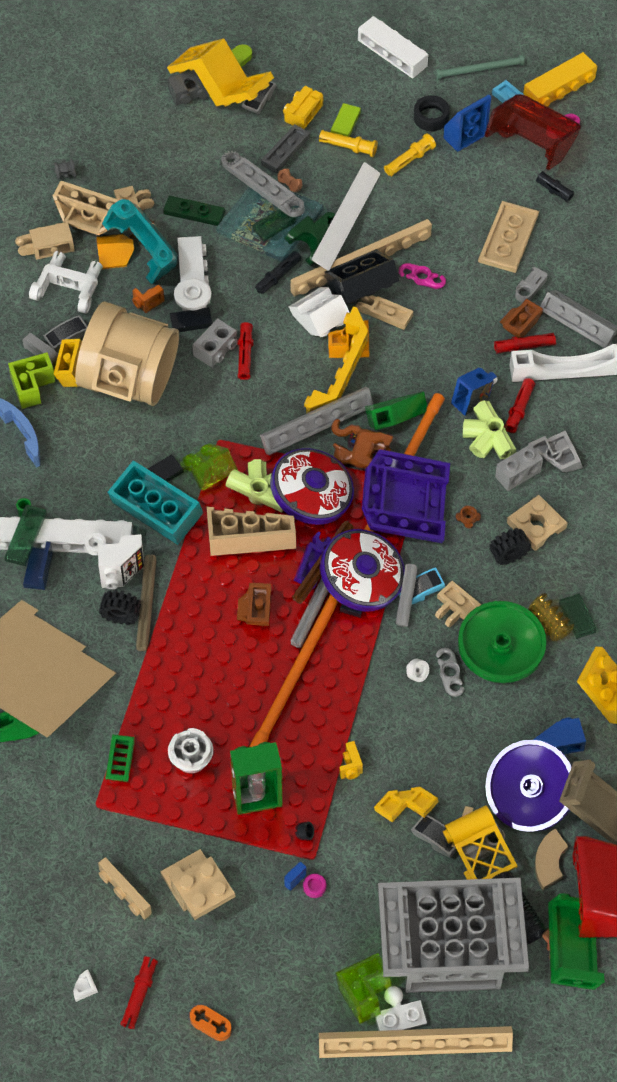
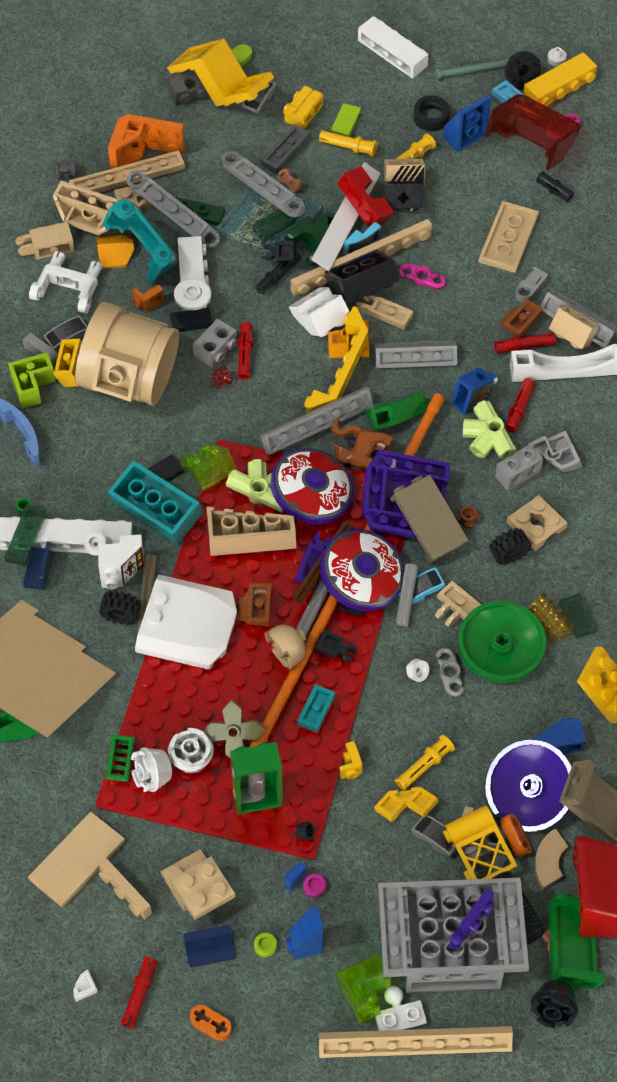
none -> tan tile [28,812,125,908]
none -> tan plate [69,150,185,193]
none -> orange bracket [108,114,185,169]
none -> light grey plate [127,170,221,249]
none -> white cone [131,747,172,792]
none -> white wedge [135,575,237,670]
none -> dark blue panel [183,924,235,968]
none -> plant [203,699,265,758]
none -> clear red plant [211,365,233,389]
none -> lime tile [254,933,277,957]
none -> black plate [263,240,297,263]
none -> tan cylinder [265,625,306,670]
none -> blue slope [286,906,323,959]
none -> teal plate [297,685,336,733]
none -> black plate [315,629,357,663]
none -> red arch [337,166,394,228]
none -> medium azure slope [343,222,381,255]
none -> light grey fence [374,340,457,368]
none -> tan brick [384,159,425,187]
none -> black brick [384,181,423,211]
none -> dark tan panel [390,475,469,565]
none -> yellow pin [395,735,455,791]
none -> dark purple plate [449,889,495,950]
none -> orange beam [500,813,531,858]
none -> black plate [505,51,541,89]
none -> black cone [531,980,578,1028]
none -> white tile [547,47,567,66]
none -> tan brick [549,305,600,349]

